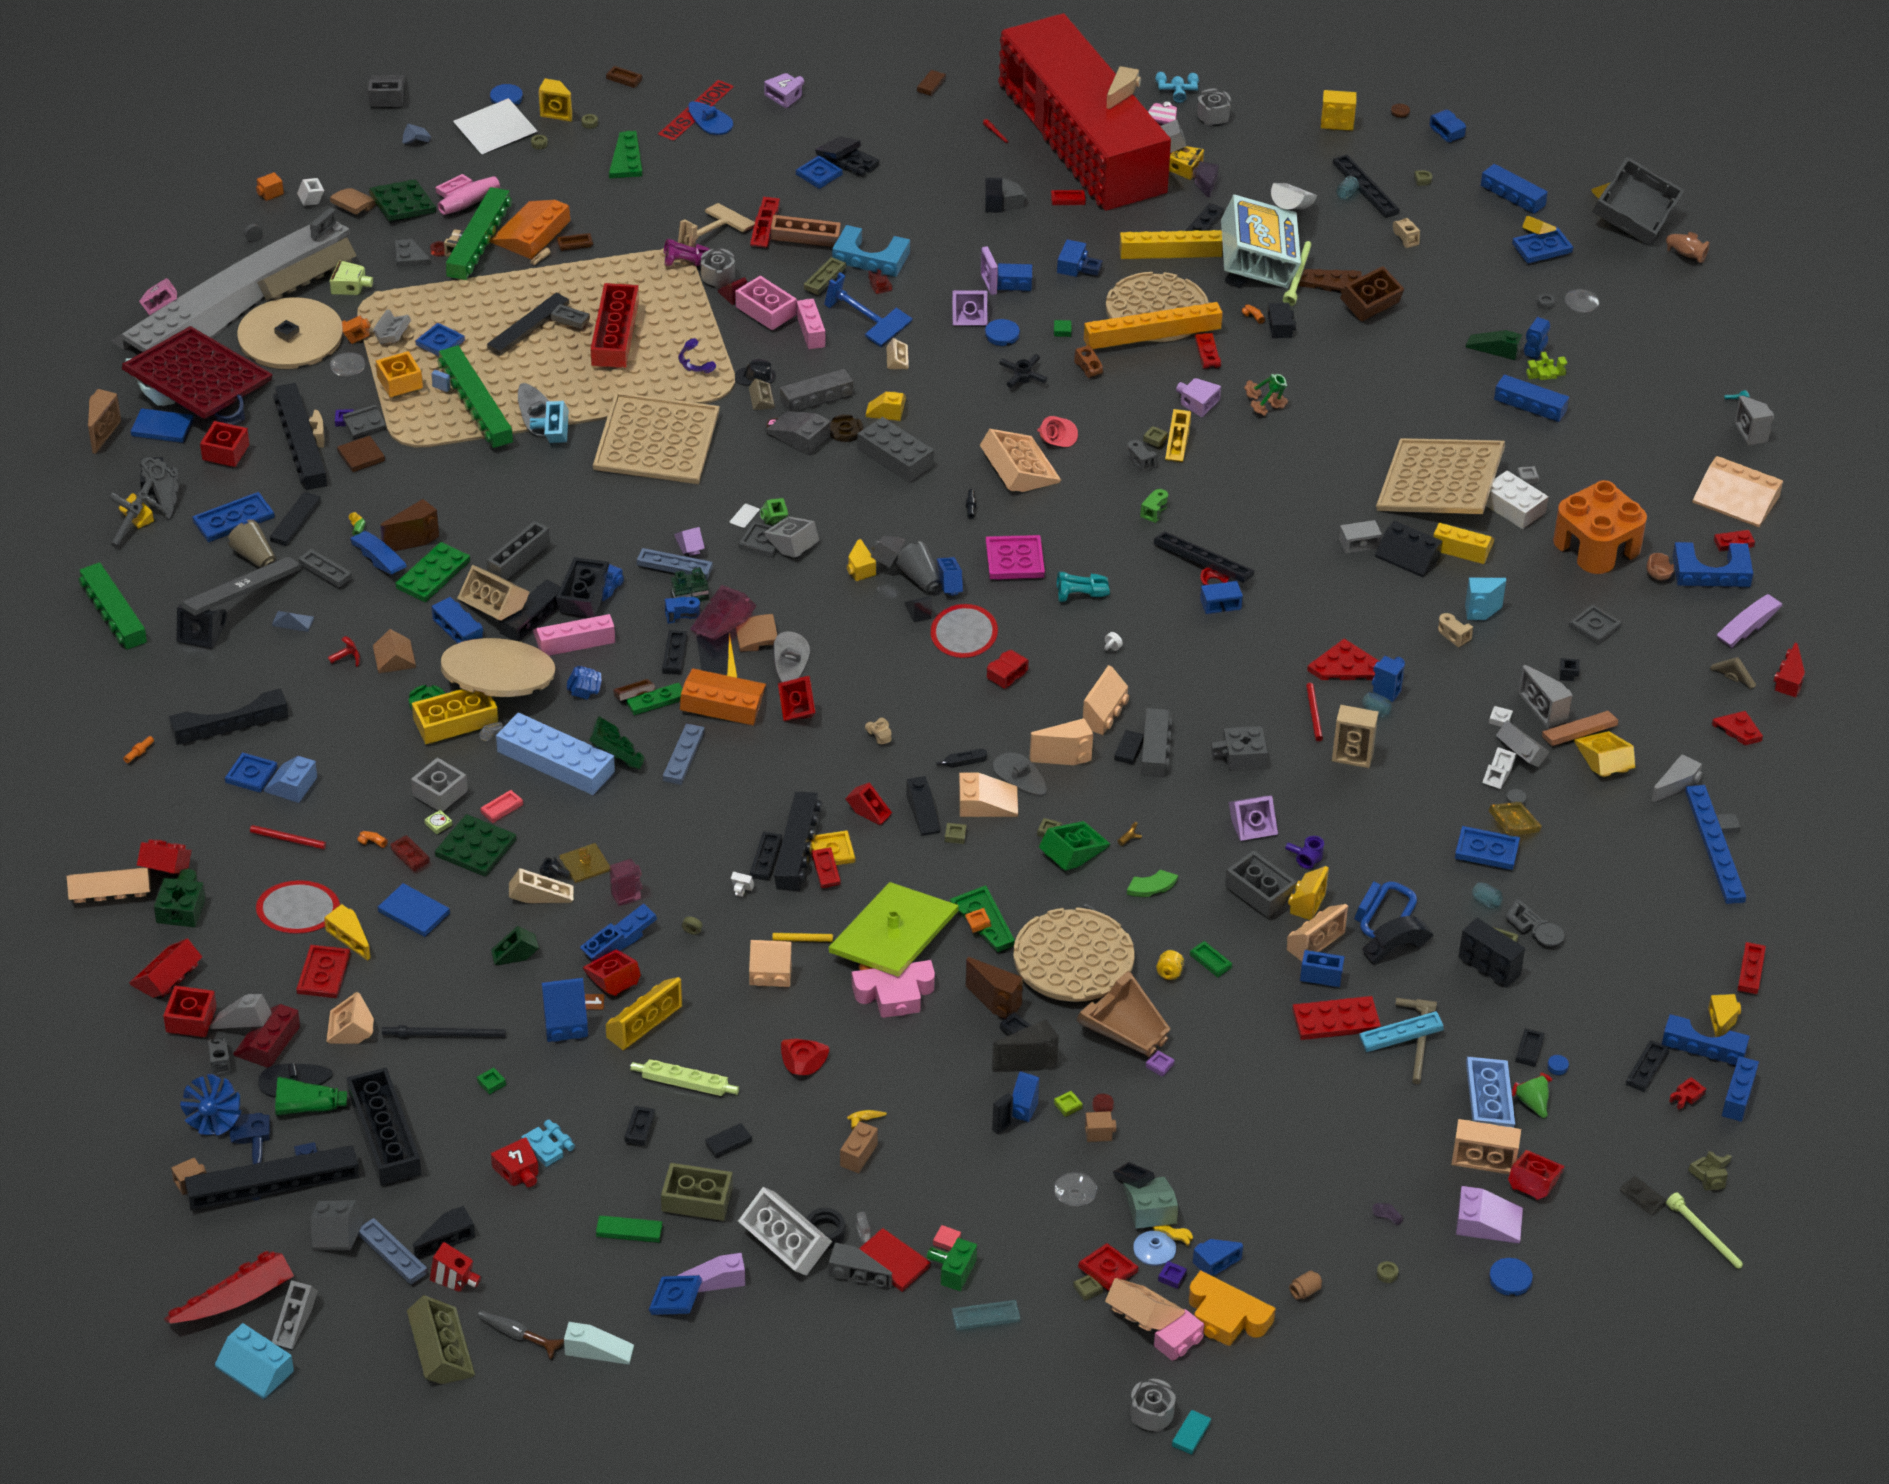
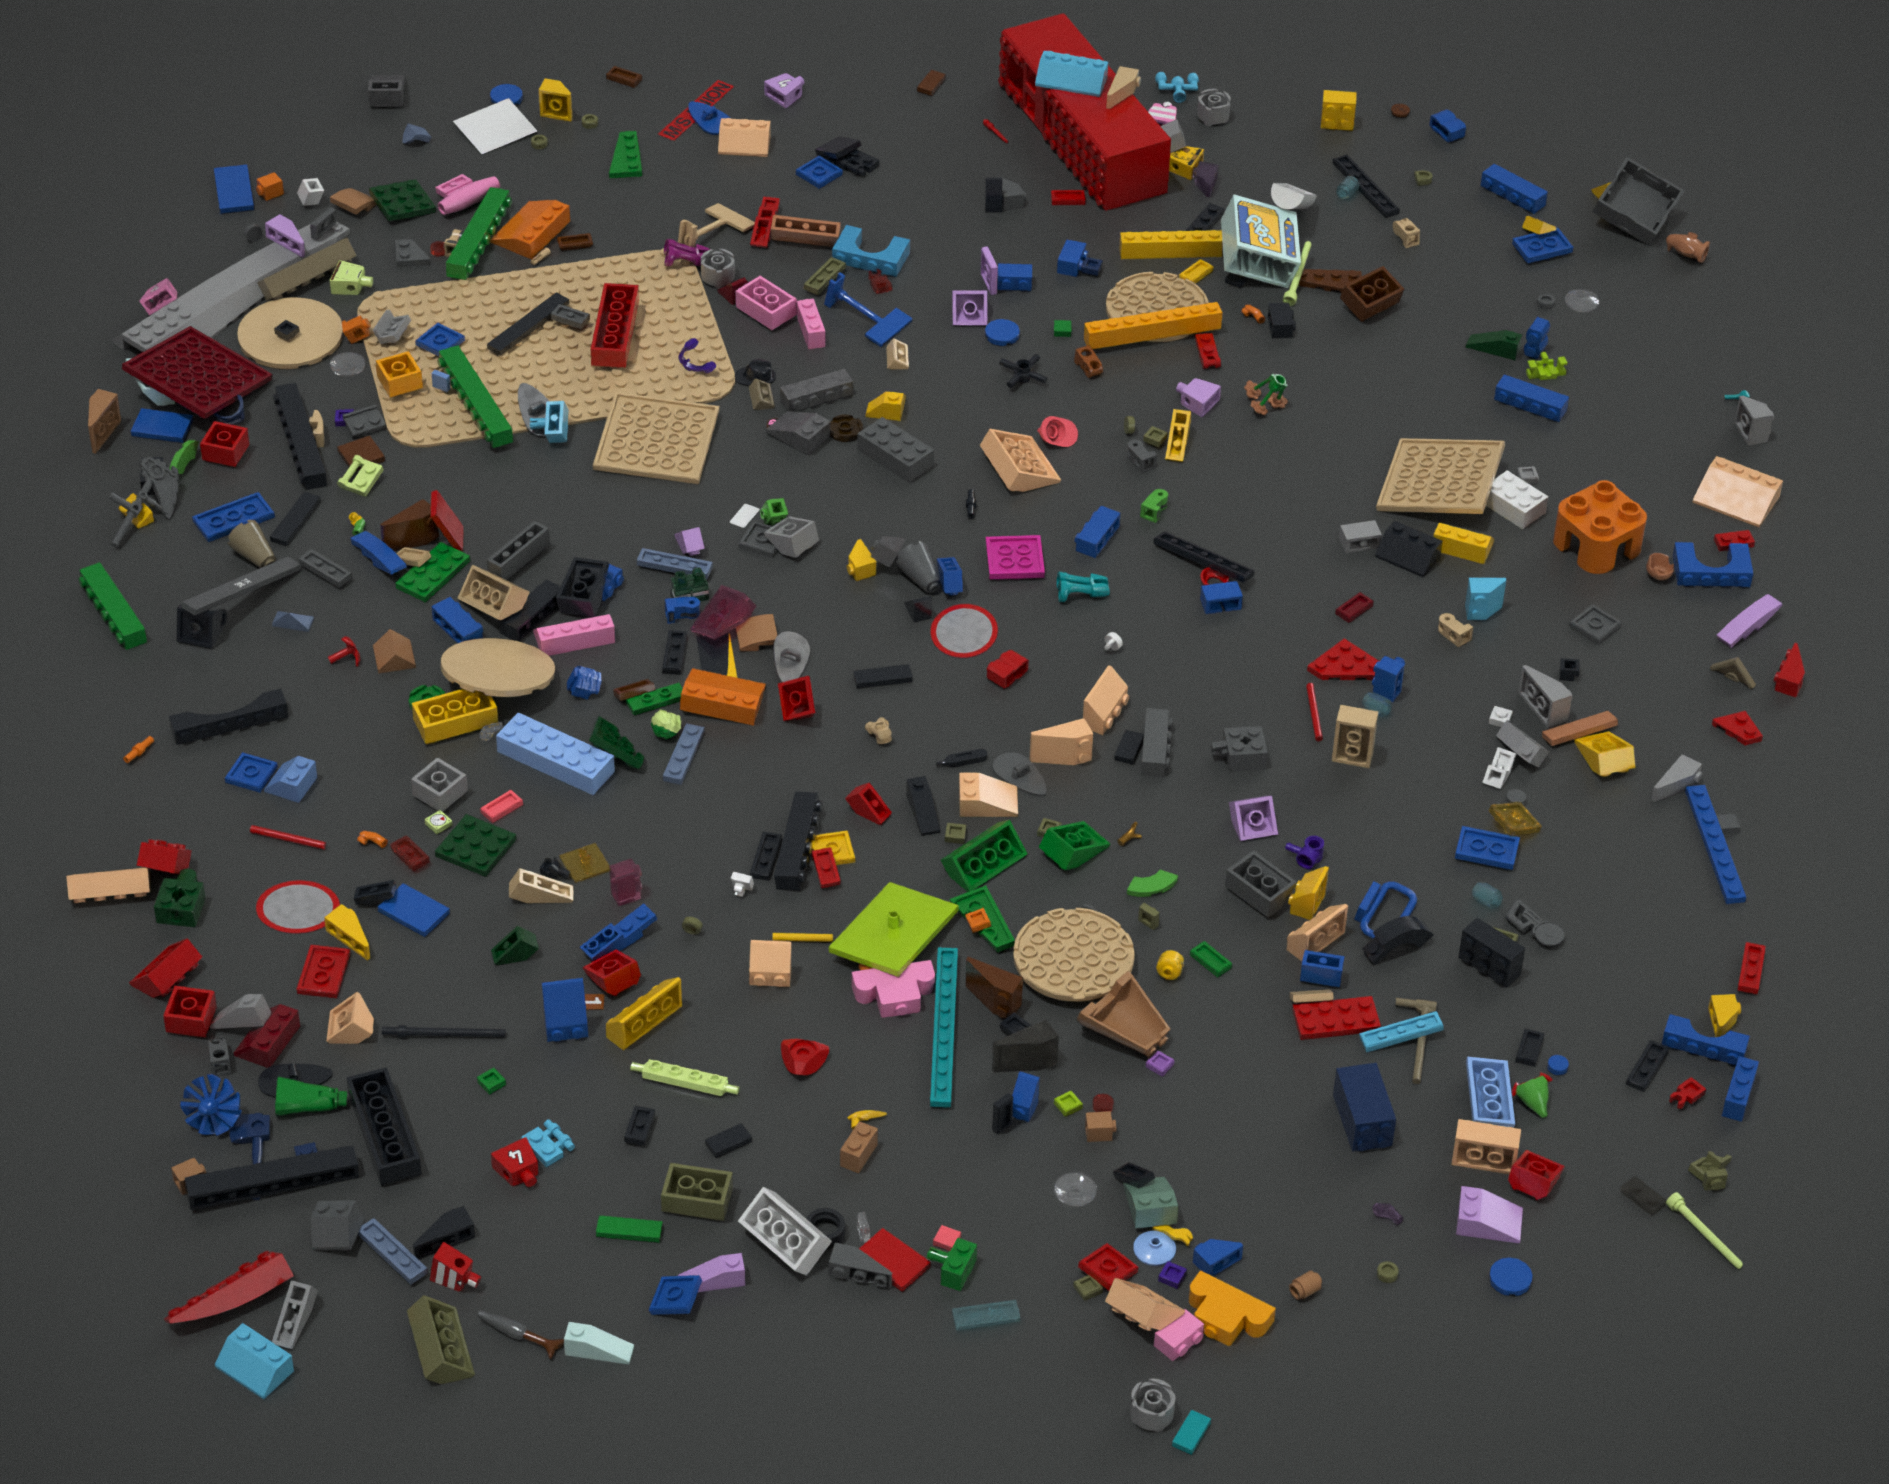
none -> bright green tile [169,440,199,474]
none -> blue tile [214,164,254,214]
none -> lavender slope [265,214,305,258]
none -> yellowish green plate [337,455,384,497]
none -> black plate [353,880,396,905]
none -> tan tile [396,547,432,567]
none -> red tile [430,490,464,551]
none -> yellowish green piece [651,710,682,740]
none -> light nougat slope [718,118,771,157]
none -> black tile [853,664,913,688]
none -> teal plate [930,947,958,1107]
none -> green slope [941,820,1028,892]
none -> medium azure slope [1035,51,1108,97]
none -> blue brick [1074,506,1120,558]
none -> olive tile [1124,416,1135,434]
none -> olive plate [1138,903,1160,930]
none -> yellow tile [1179,259,1214,284]
none -> tan tile [1290,989,1334,1003]
none -> dark blue brick [1333,1063,1396,1152]
none -> dark red tile [1335,592,1374,623]

